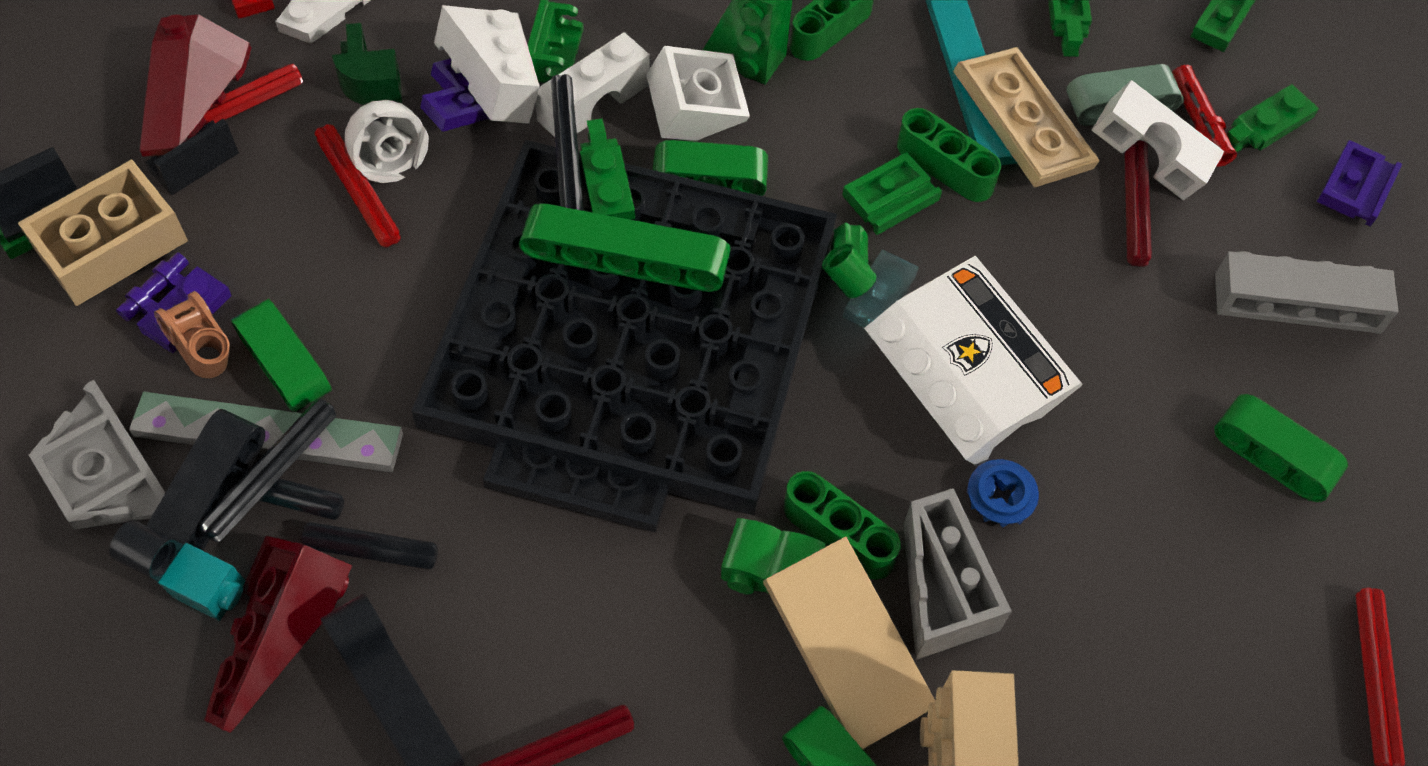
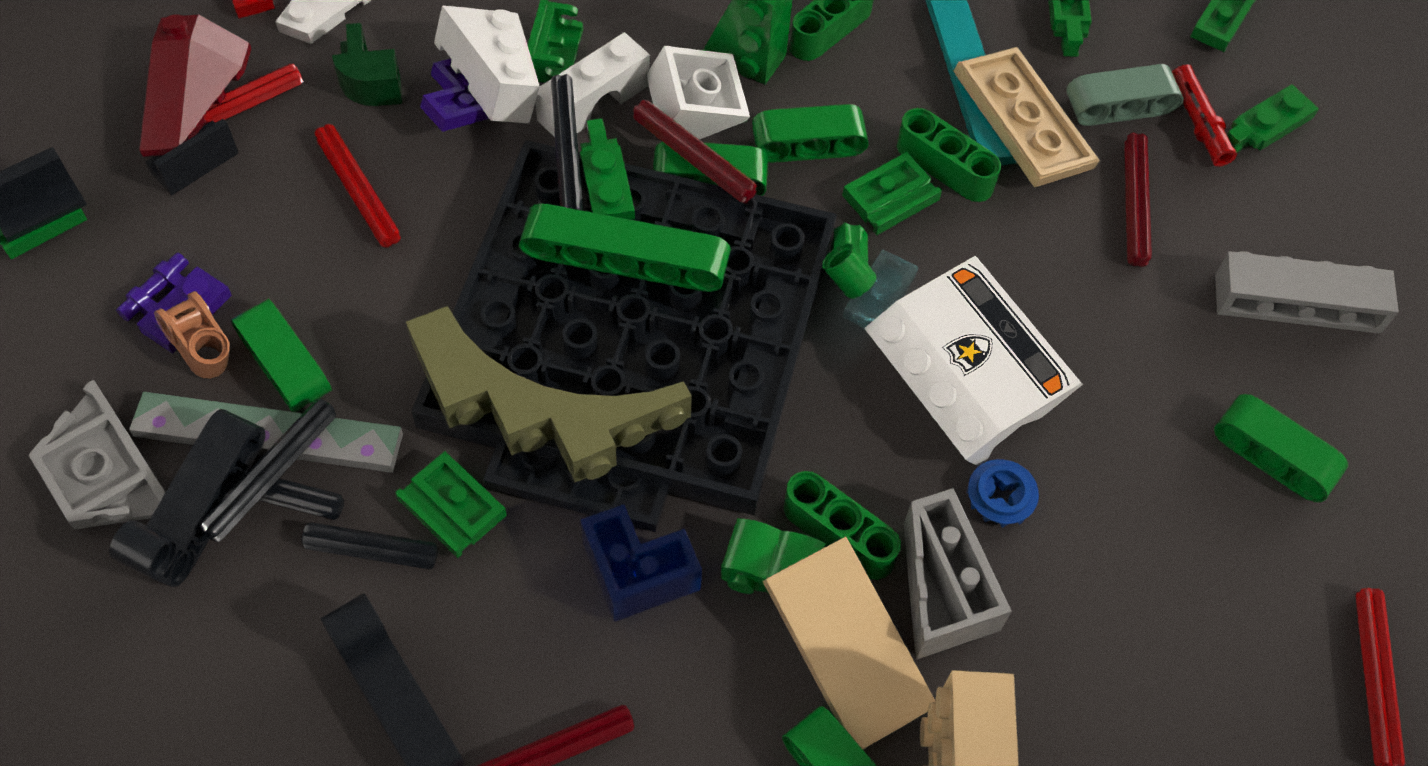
tan brick [18,159,188,306] -> none
teal brick [158,542,245,621] -> none
dark red wedge [204,535,352,733] -> none
white cylinder [345,100,429,183] -> none
white arch [1092,80,1224,201] -> none
dark purple plate [1317,140,1402,227] -> none
none -> green plate [395,451,507,559]
none -> olive arch [406,306,692,482]
none -> clear blue brick [580,504,702,622]
none -> dark red axle [633,100,757,203]
none -> green beam [752,104,869,163]

